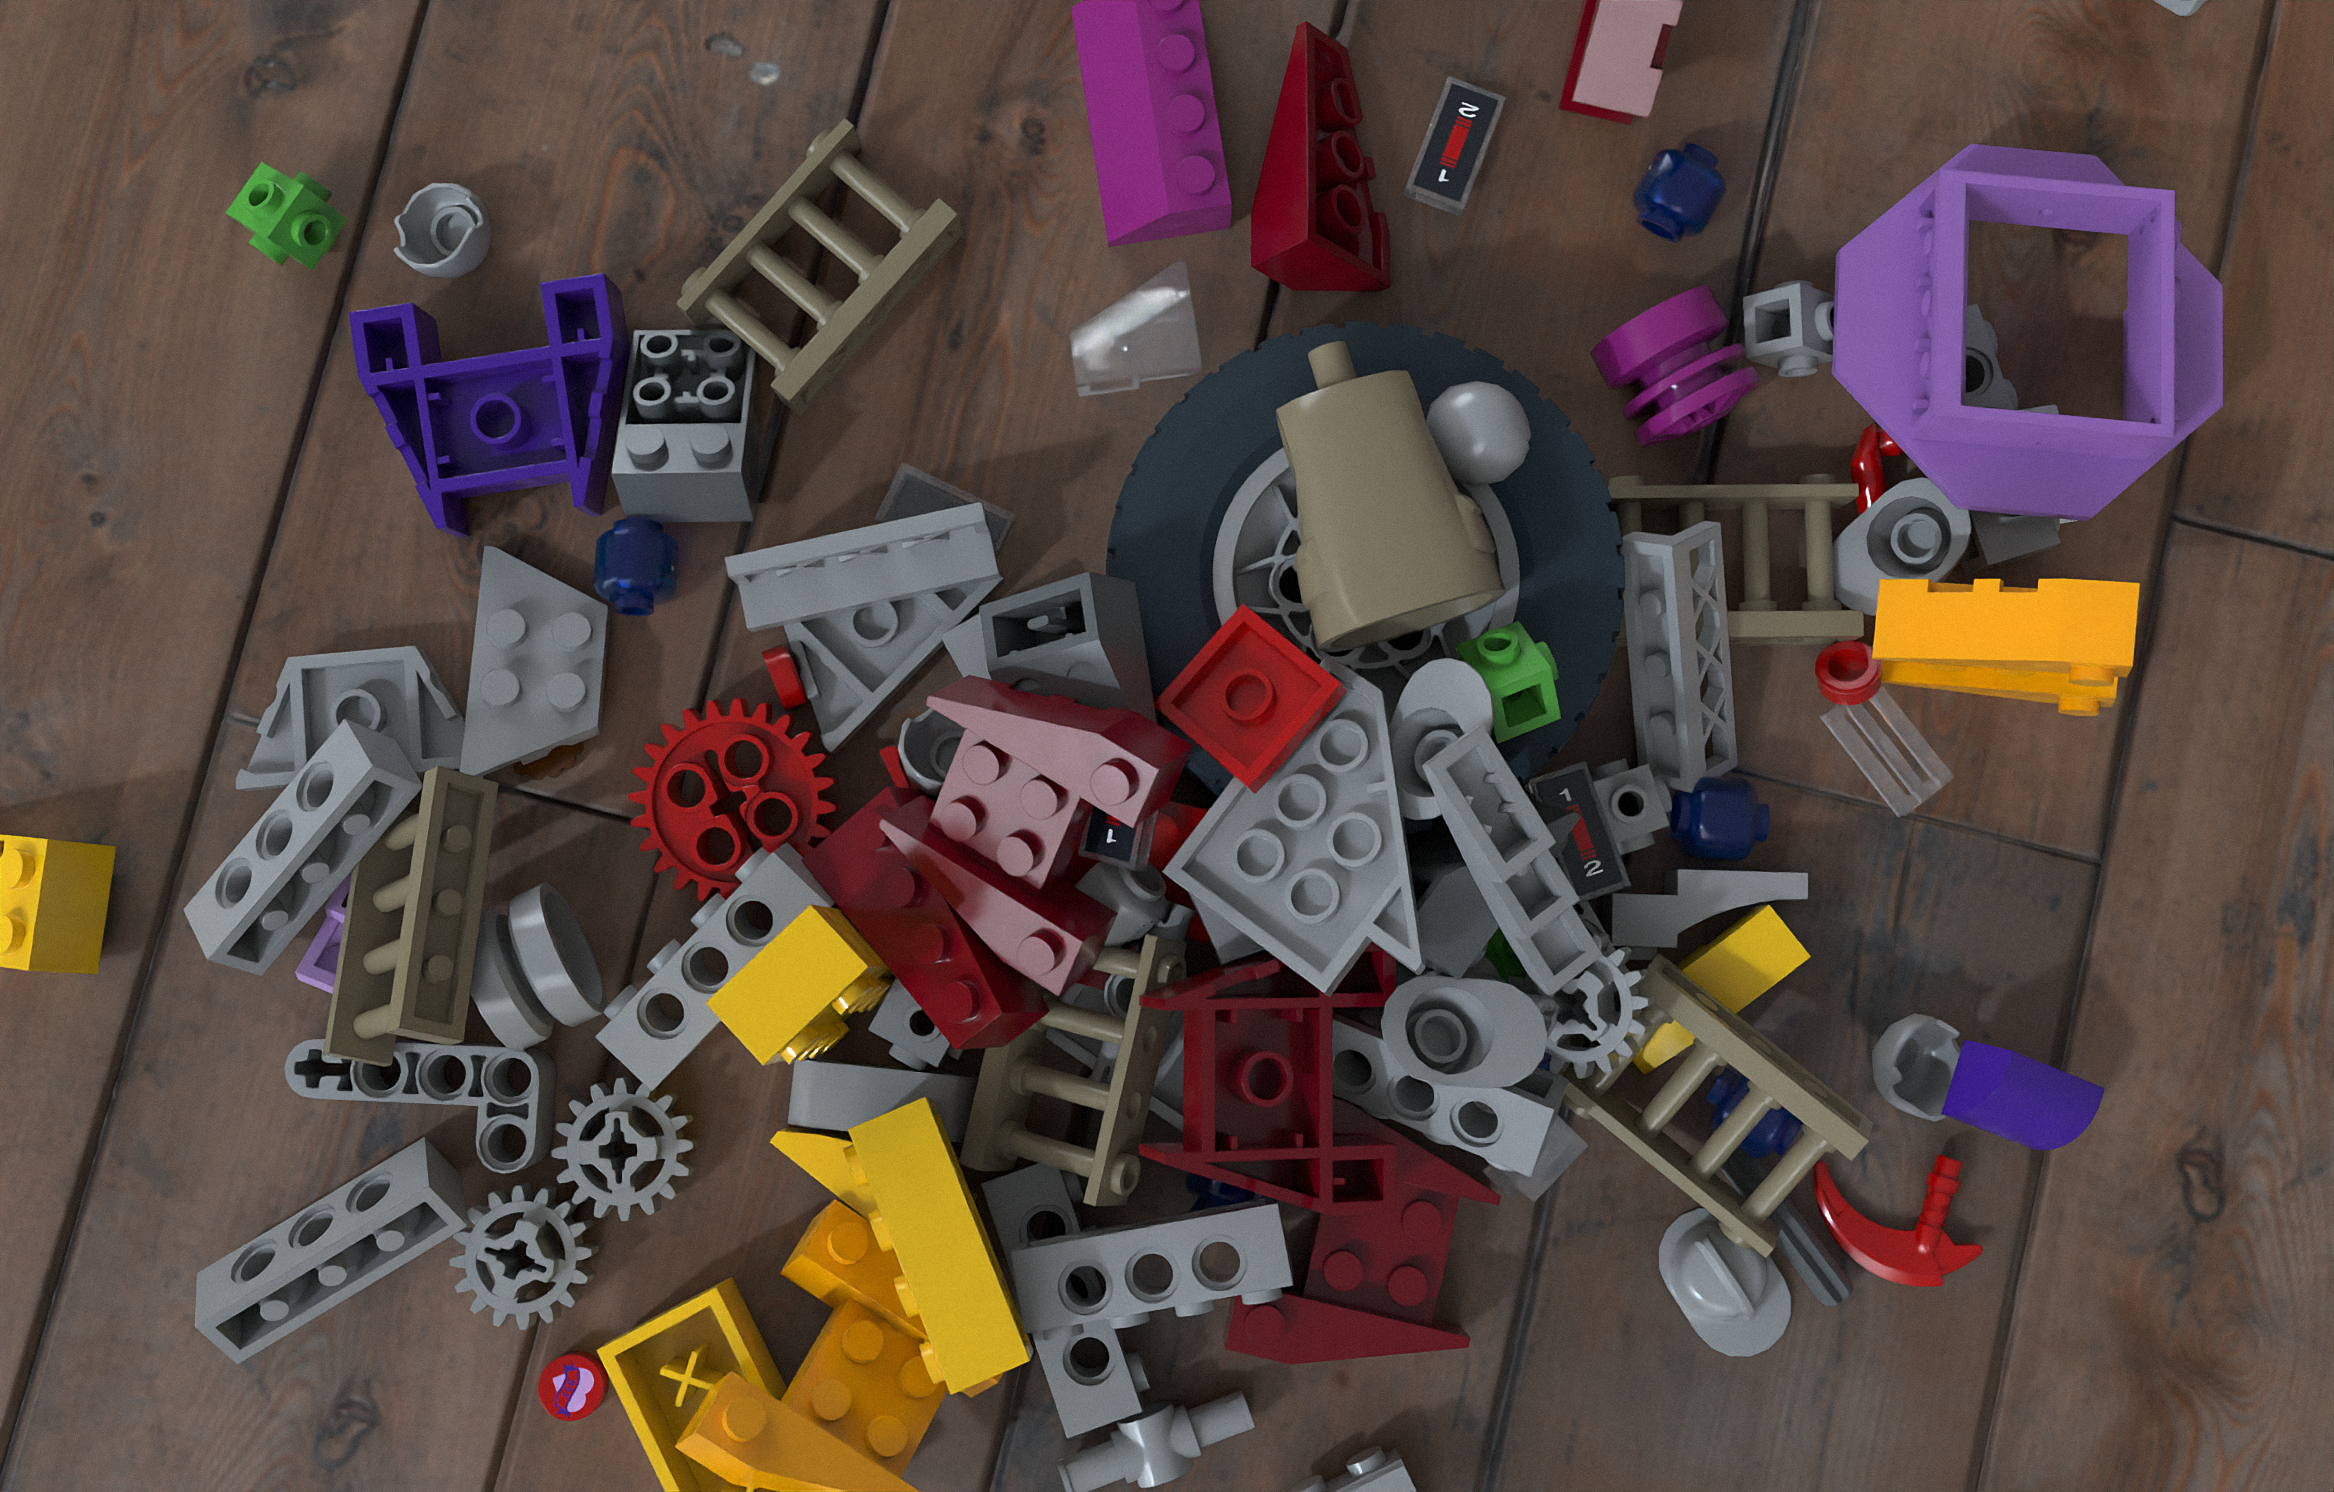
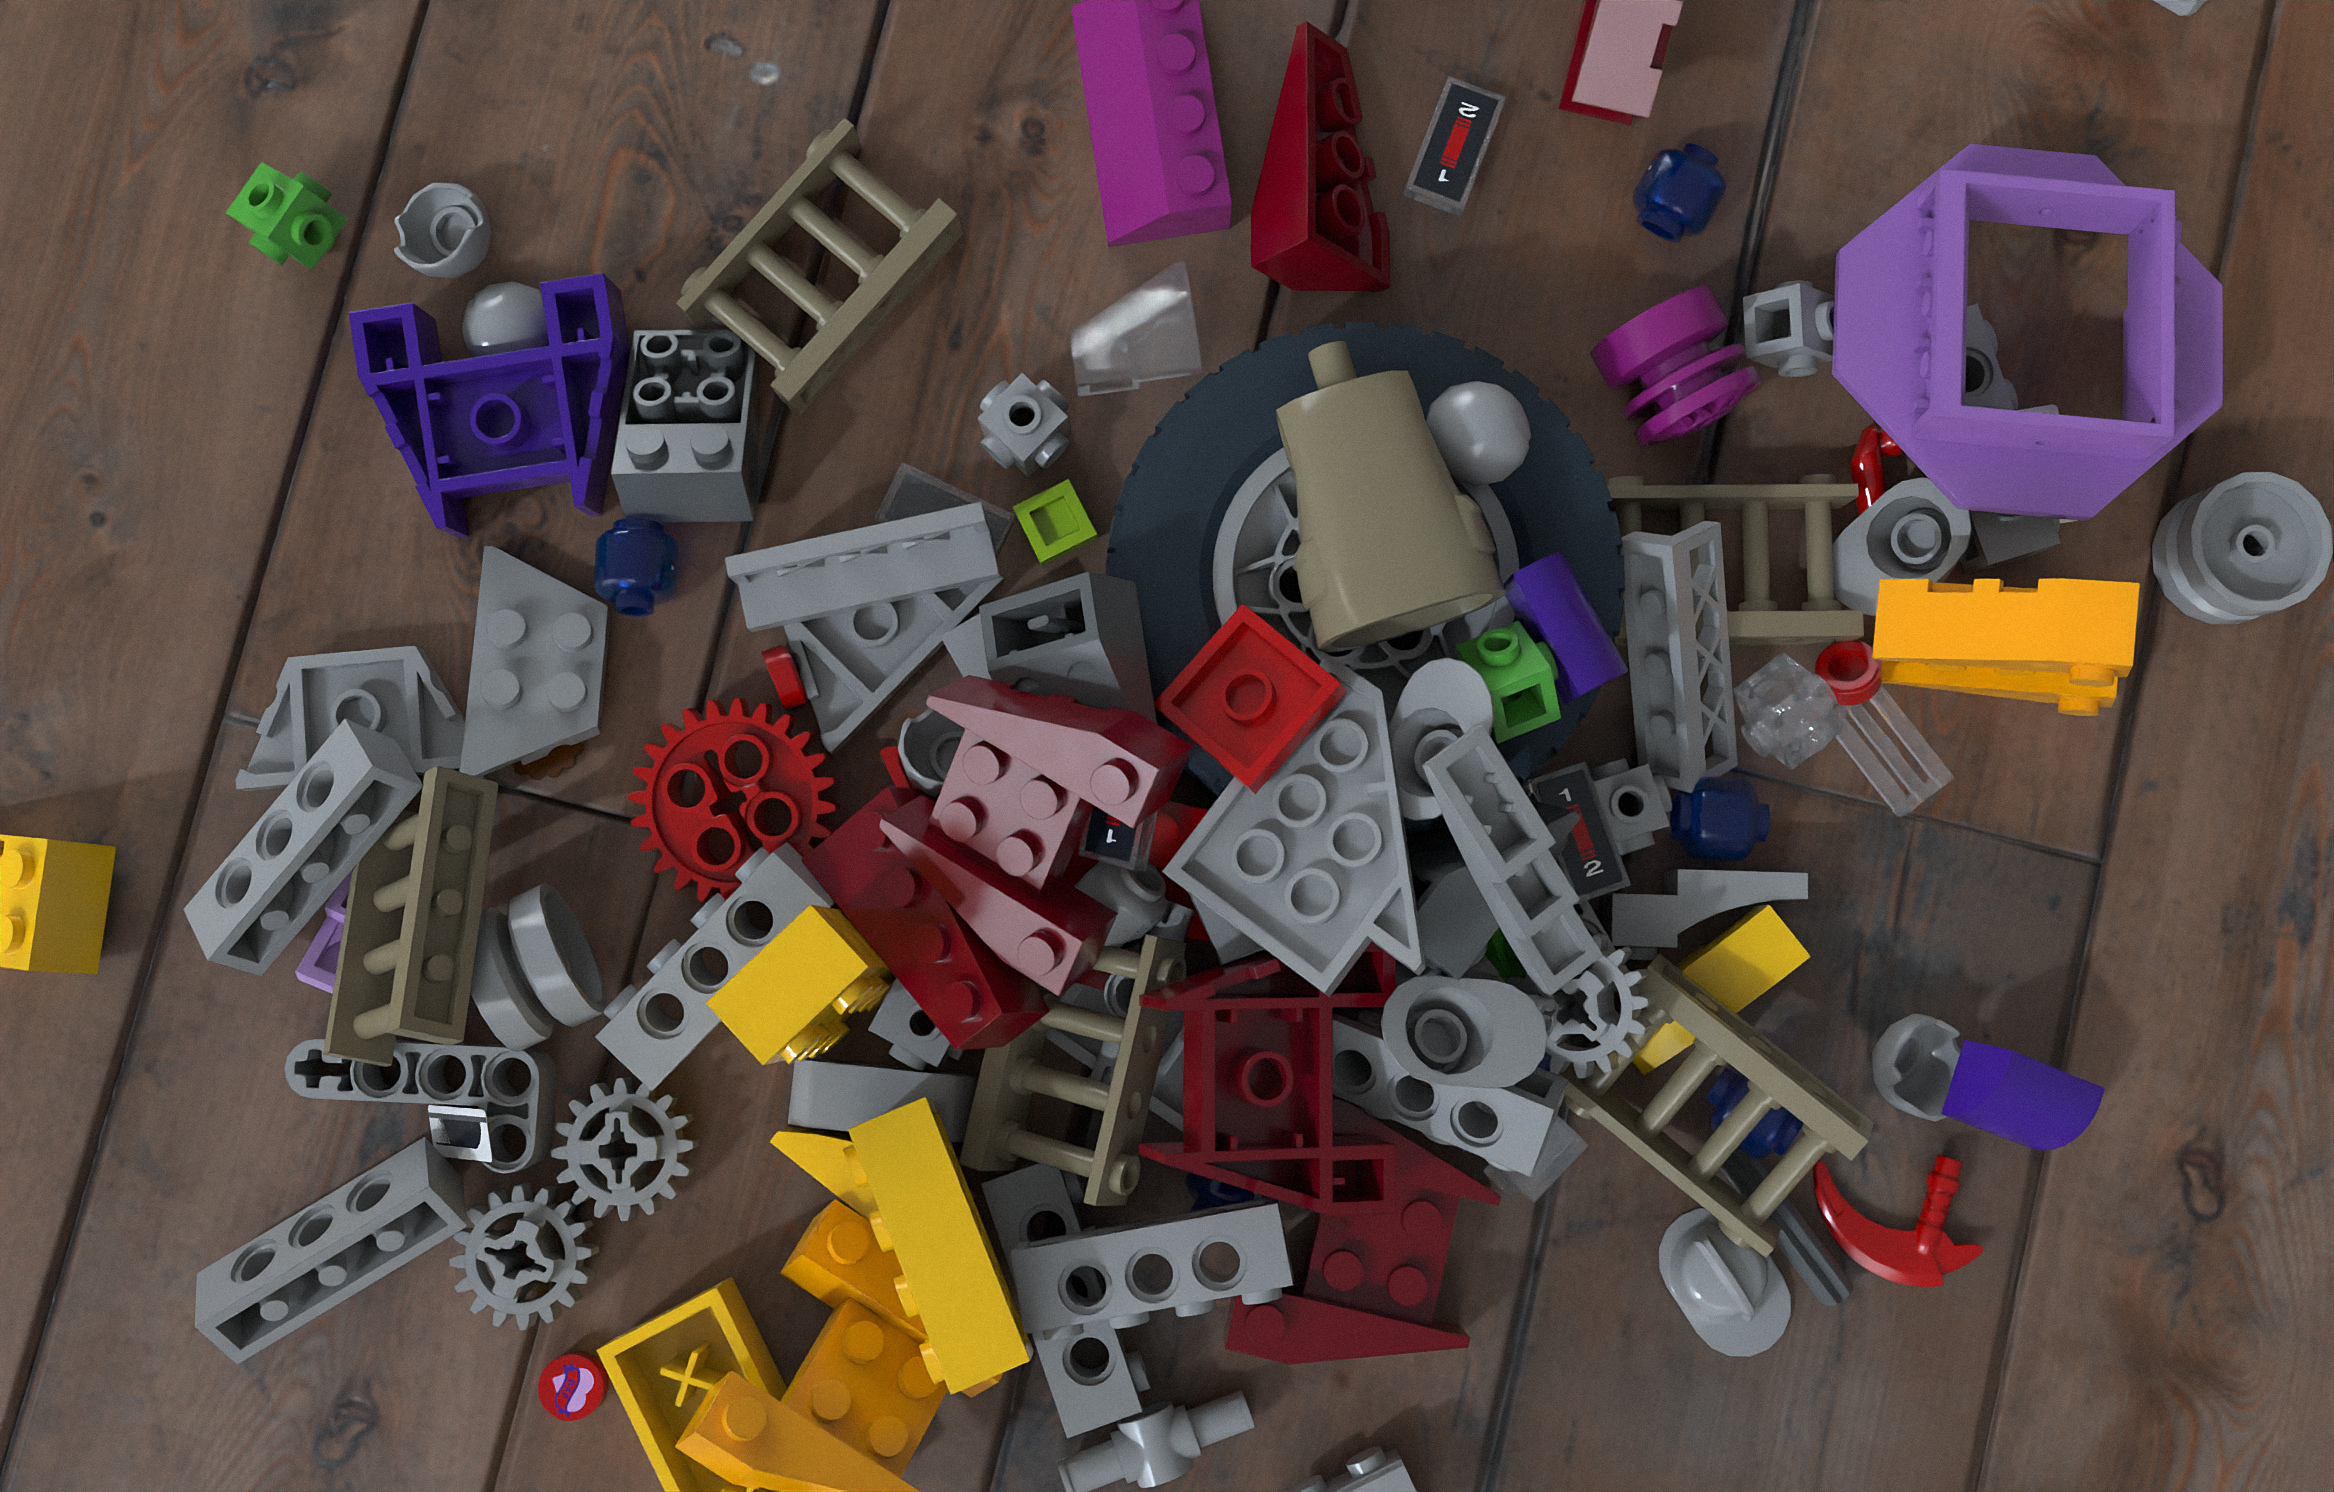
none -> sticker [428,1105,492,1162]
none -> light grey hair [462,281,549,358]
none -> light grey brick [978,373,1071,478]
none -> lime plate [1012,479,1098,567]
none -> dark purple brick [1504,551,1629,705]
none -> clear brick [1733,652,1842,770]
none -> light grey wheel [2152,472,2333,625]

